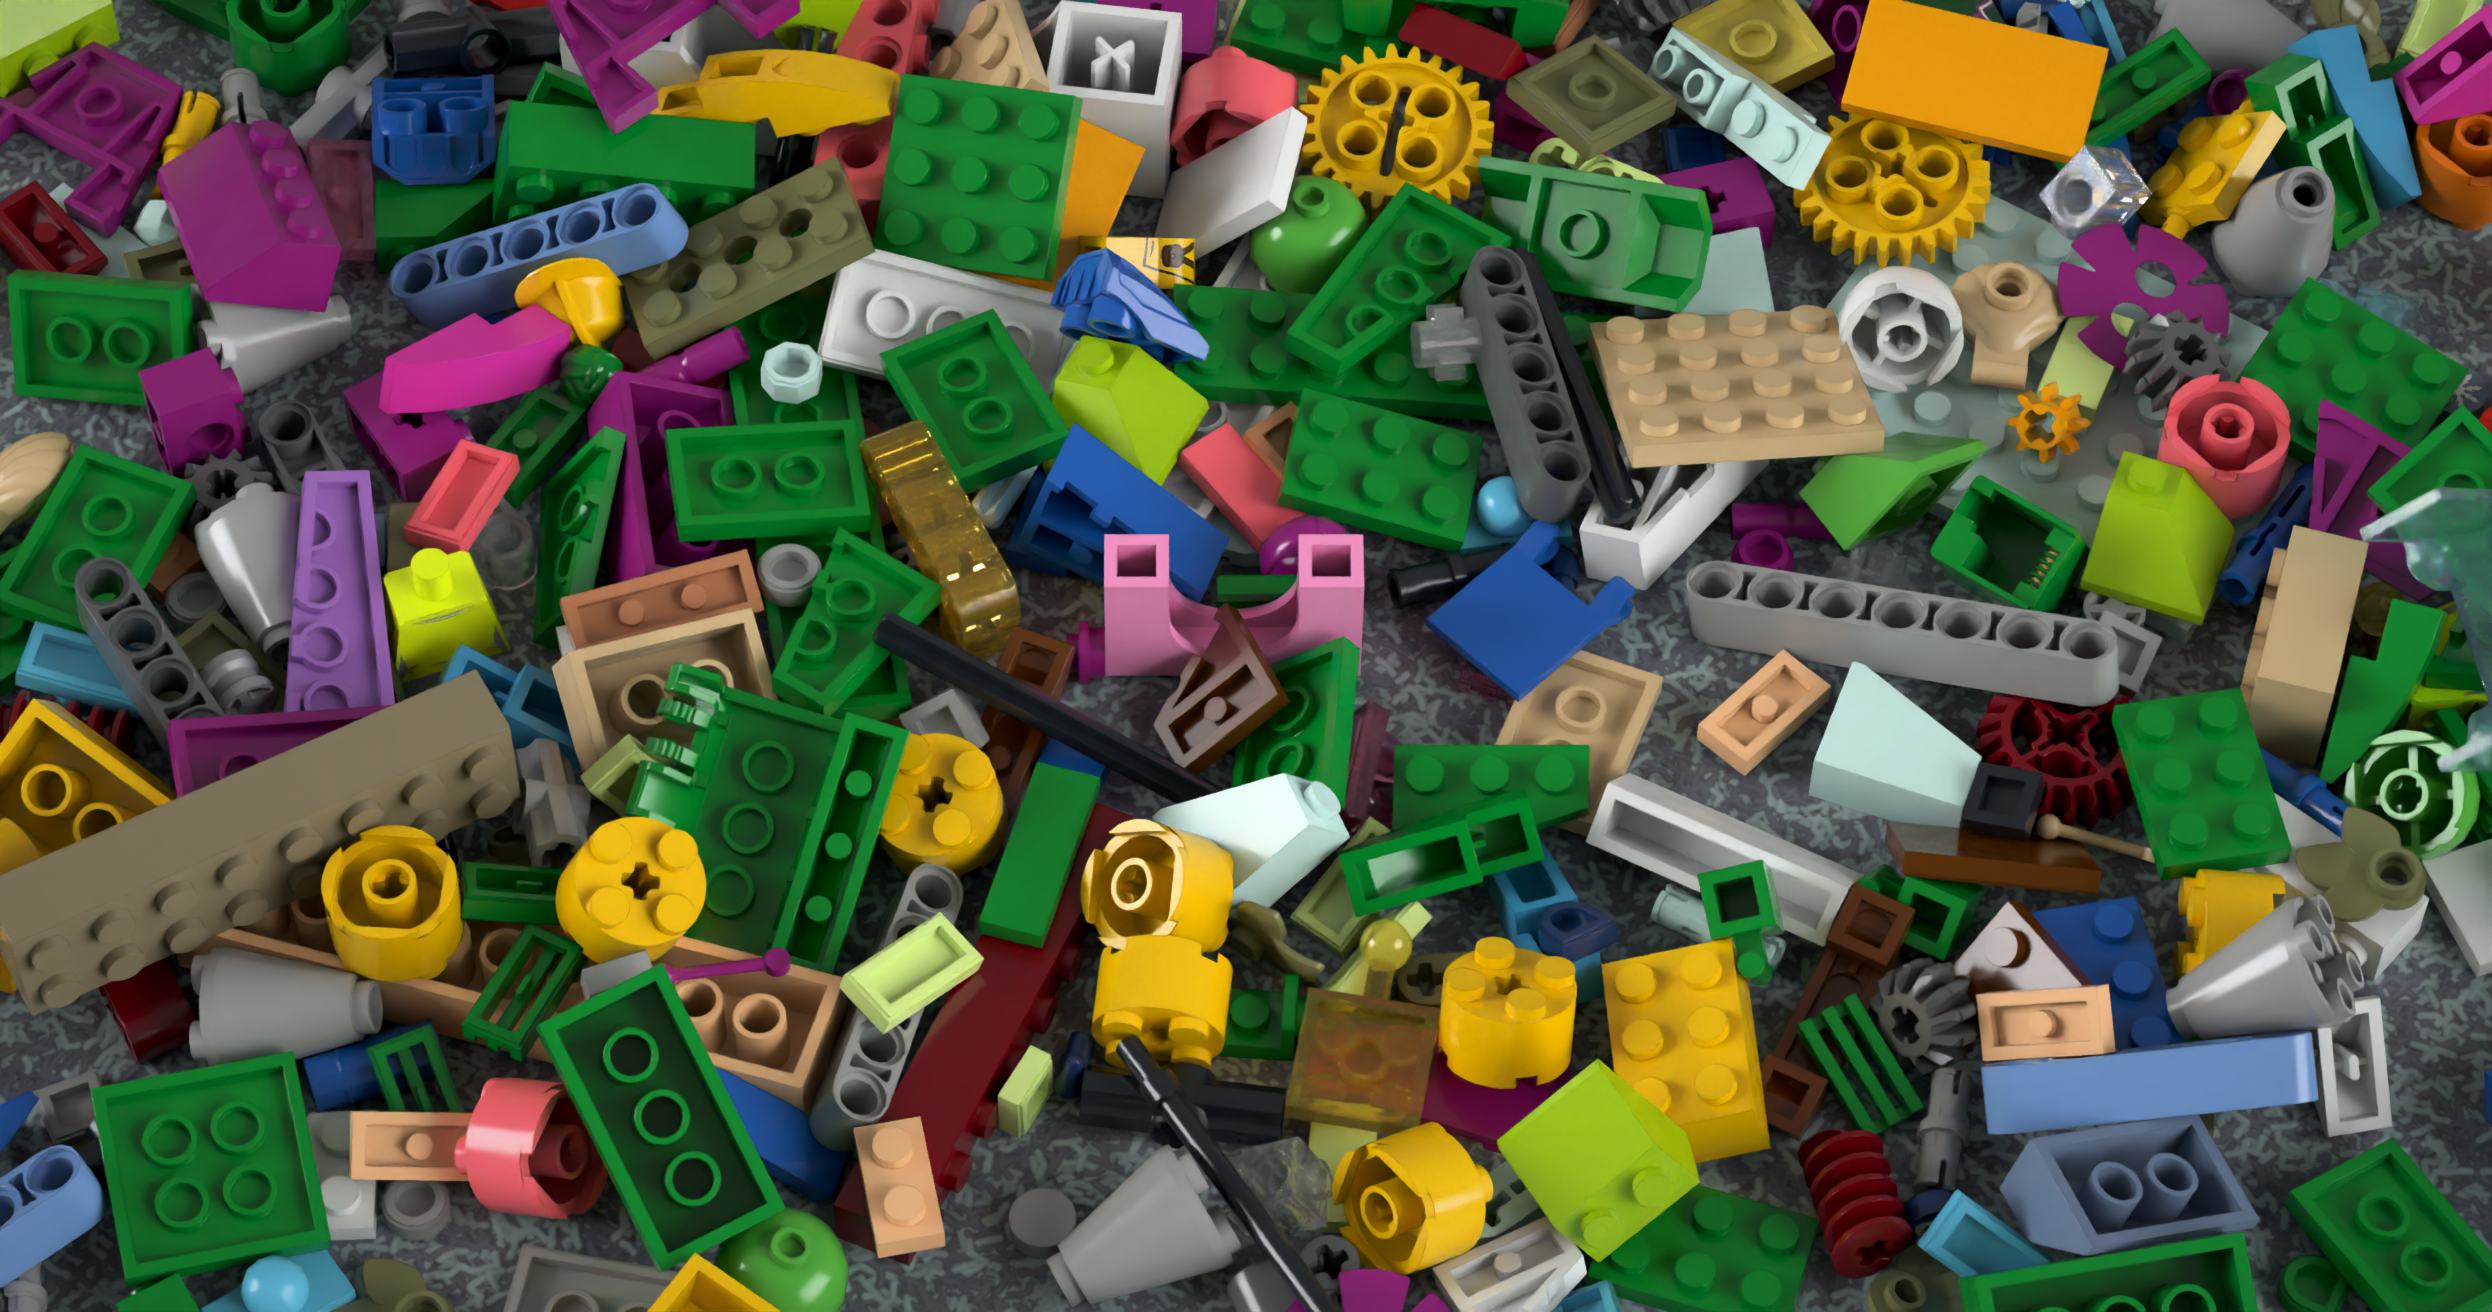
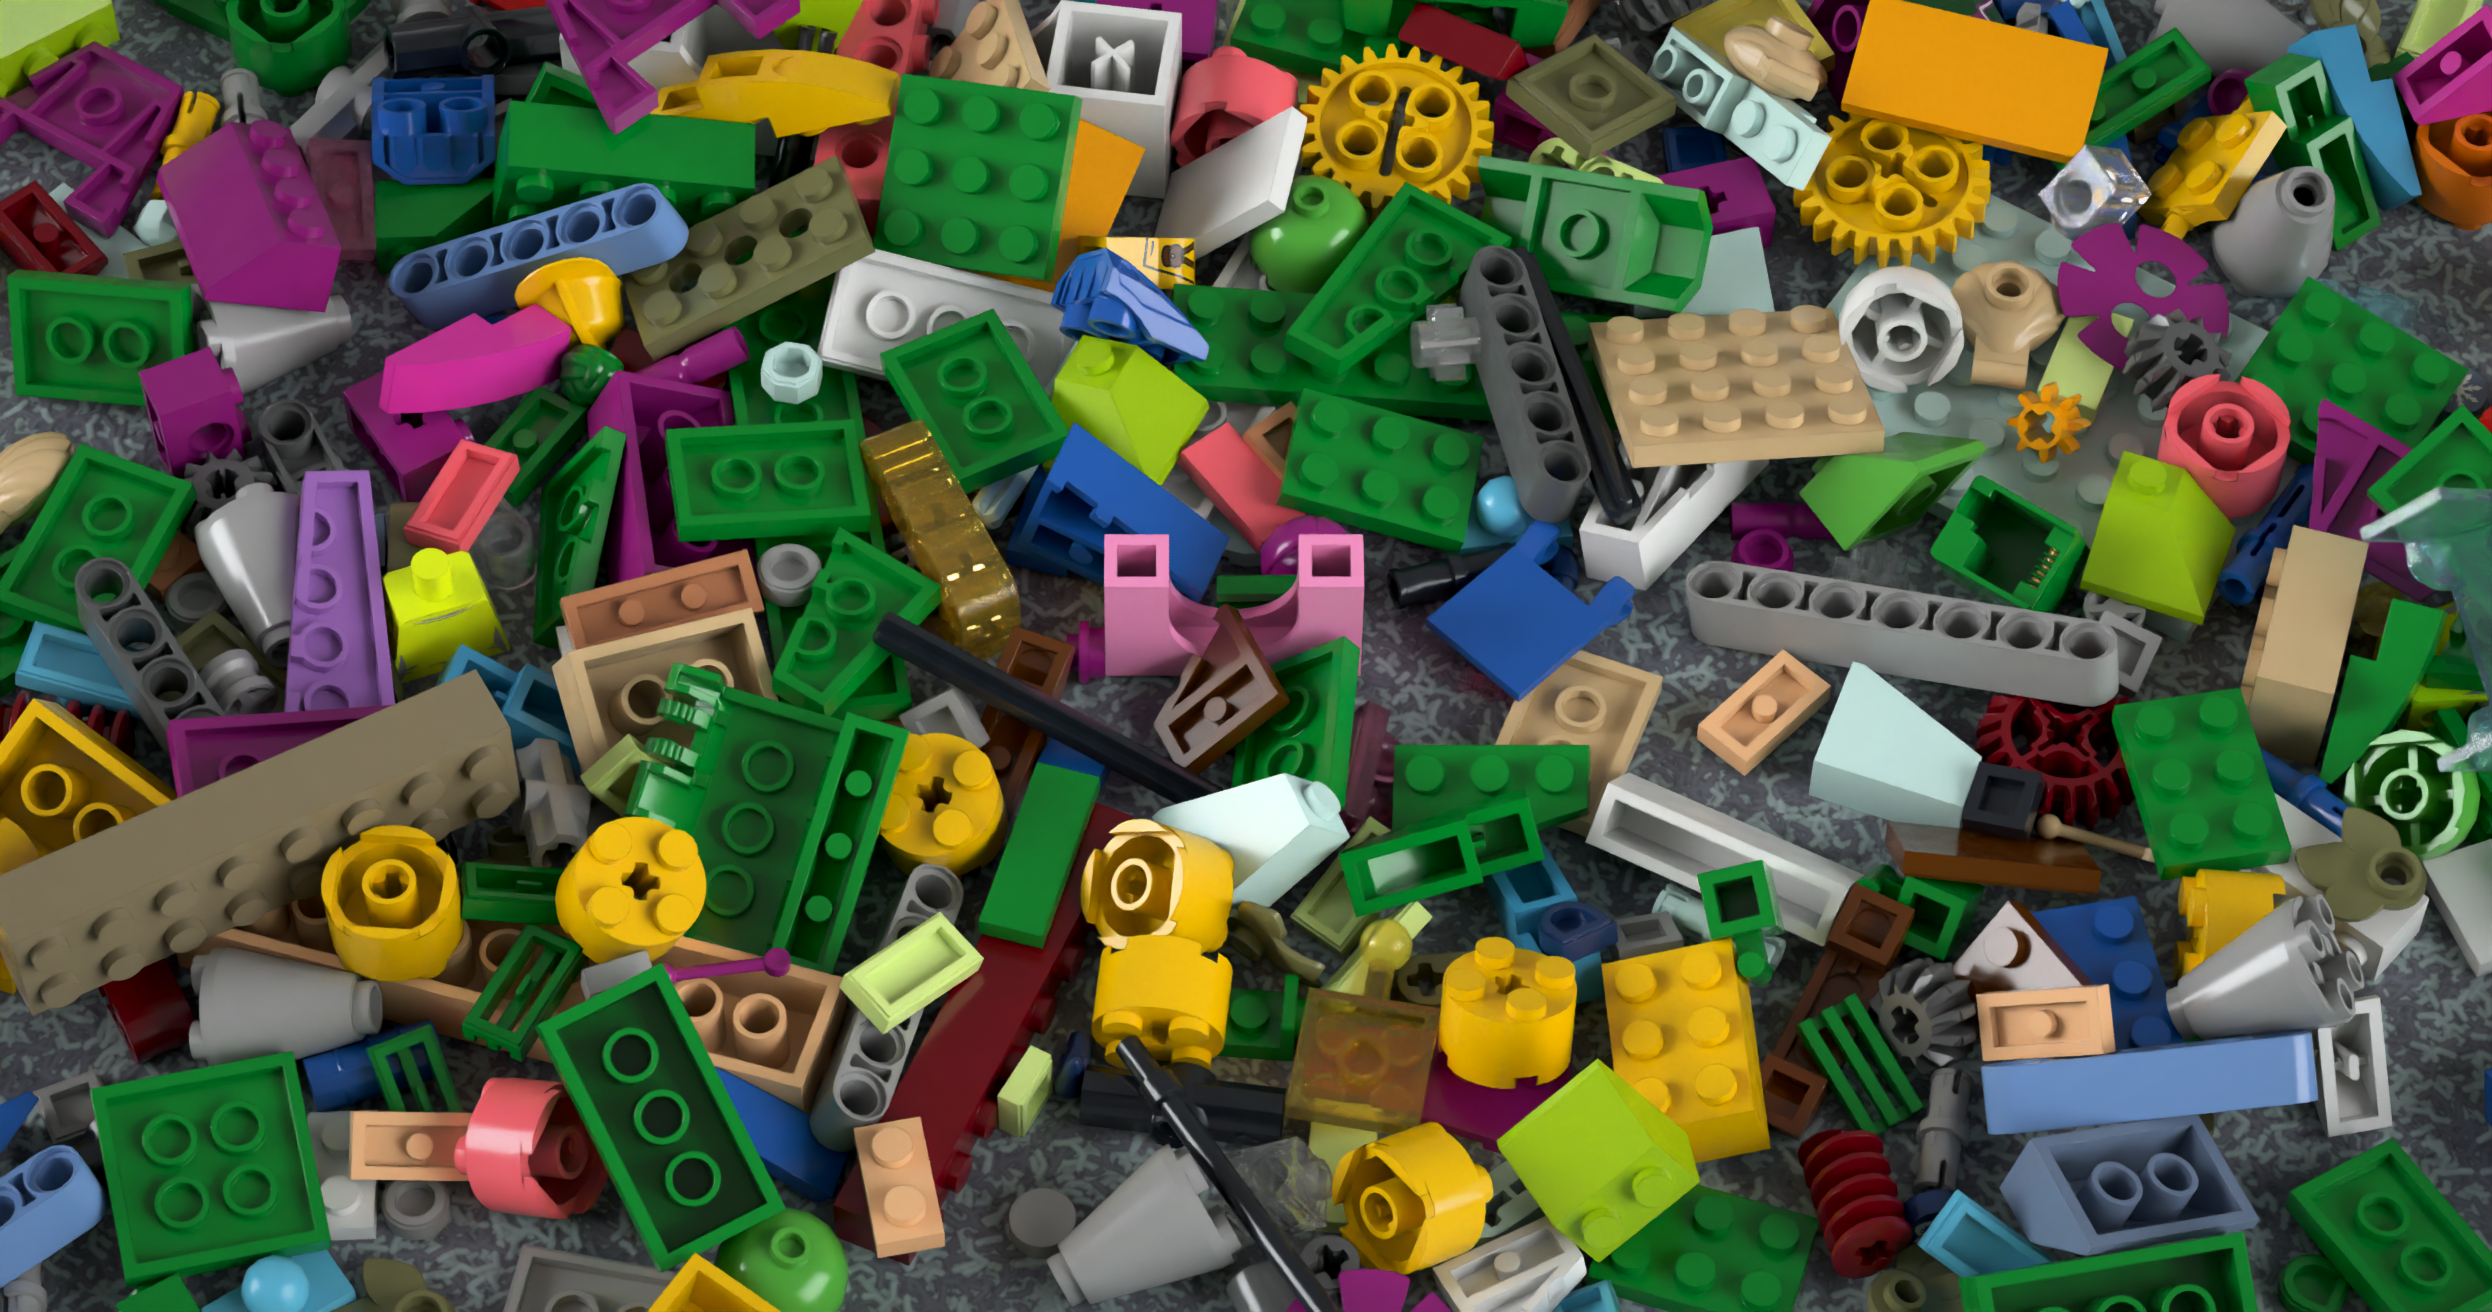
none -> light grey tile [1607,911,1684,962]
none -> tan animal [1724,15,1828,102]

